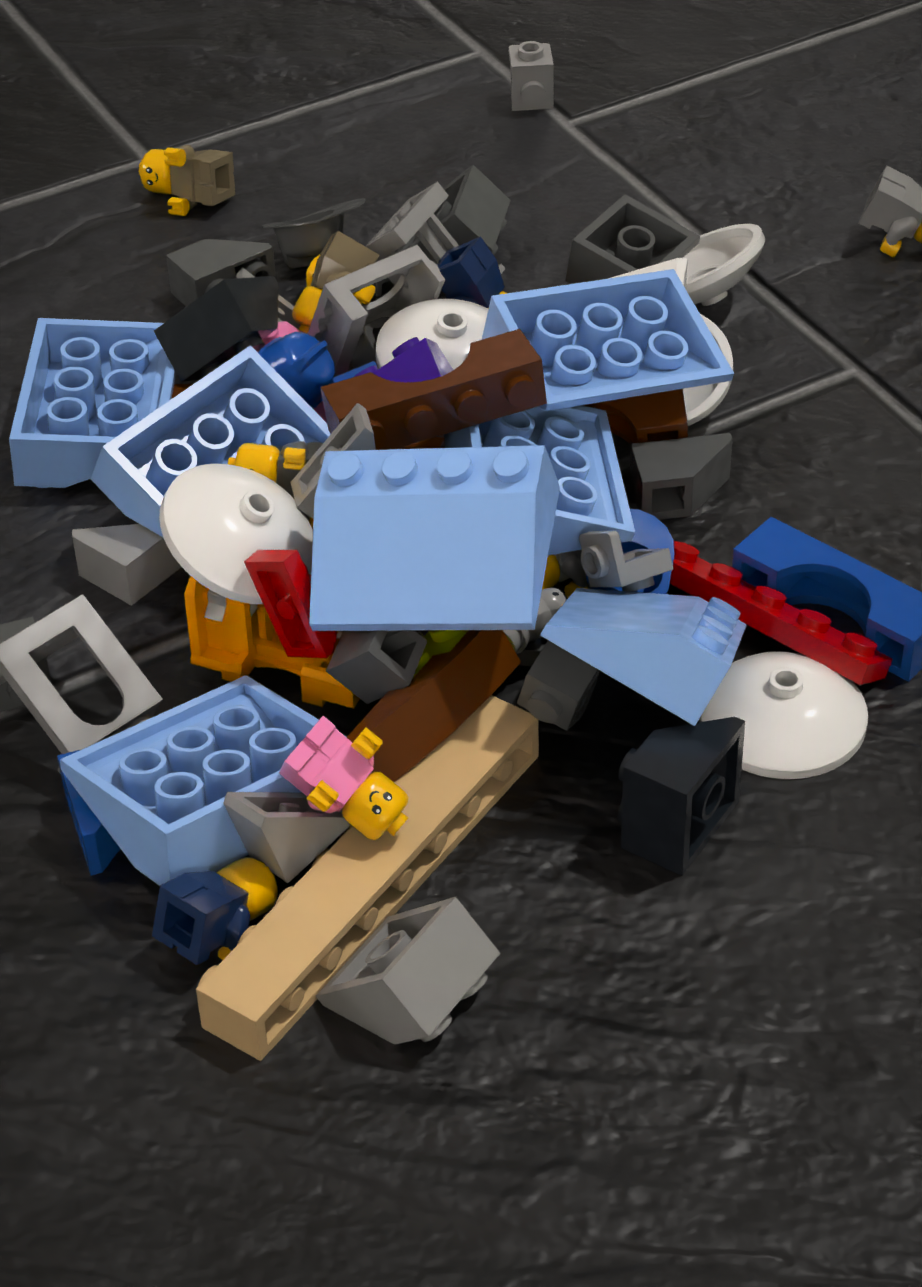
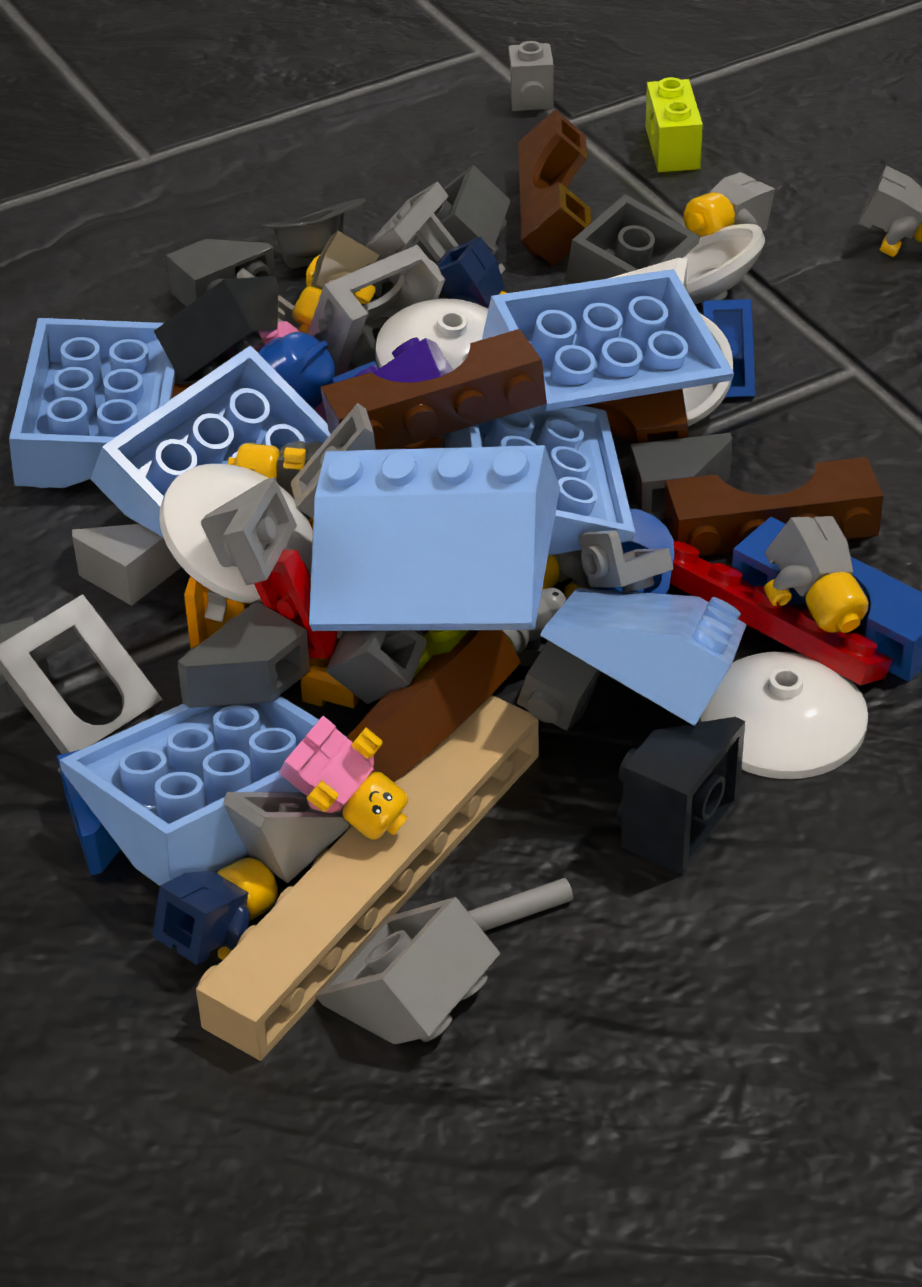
dark tan piece [138,145,235,216] -> none
none -> dark grey slope [177,601,310,708]
none -> light grey slope [201,477,297,585]
none -> light grey piece [468,878,573,932]
none -> reddish brown arch [518,109,592,267]
none -> neon yellow brick [645,77,703,172]
none -> reddish brown arch [664,457,884,557]
none -> piece [683,172,775,237]
none -> blue slope [701,299,755,398]
none -> piece [764,516,868,633]

